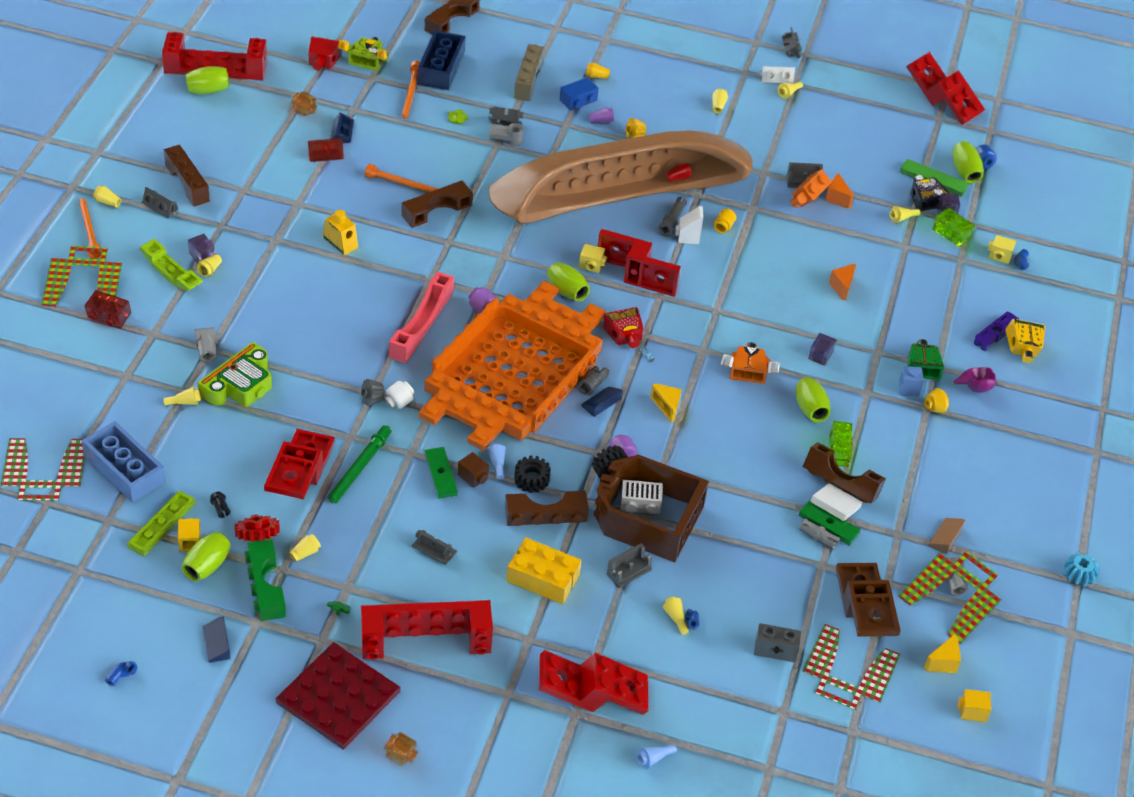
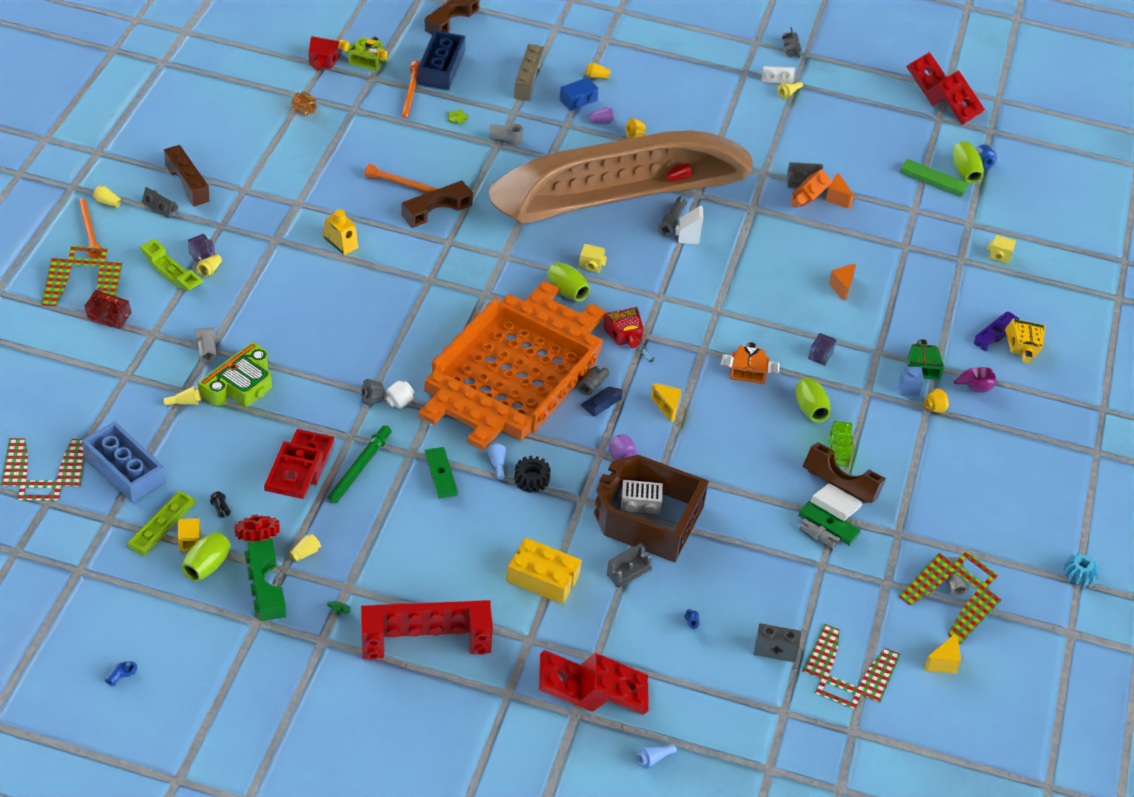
red plate [162,32,267,81] -> none
lime piece [186,66,229,94] -> none
dark blue slope [203,616,230,663] -> none
dark red plate [276,642,401,750] -> none
clear red slope [308,138,344,162] -> none
dark blue slope [330,112,354,143] -> none
clear orange head [384,732,419,766] -> none
coral arch [389,271,454,364] -> none
dark grey hinge [412,530,457,565] -> none
reddish brown brick [457,452,489,488] -> none
medium lavender head [468,287,496,313] -> none
dark grey hinge [488,106,523,125] -> none
reddish brown arch [505,491,589,526] -> none
black tyre [592,445,628,478] -> none
red bracket [598,229,681,297] -> none
light yellow cone [662,597,689,635] -> none
light yellow cone [712,89,728,113] -> none
yellow brick [714,208,736,234] -> none
reddish brown bracket [836,563,901,637] -> none
light yellow cone [890,206,920,223] -> none
black torso [910,175,950,212] -> none
medium nougat slope [929,518,966,554] -> none
clear neon green brick [933,208,976,247] -> none
clear purple brick [937,193,960,221] -> none
yellow brick [957,689,991,722] -> none
blue arm [1014,249,1029,270] -> none

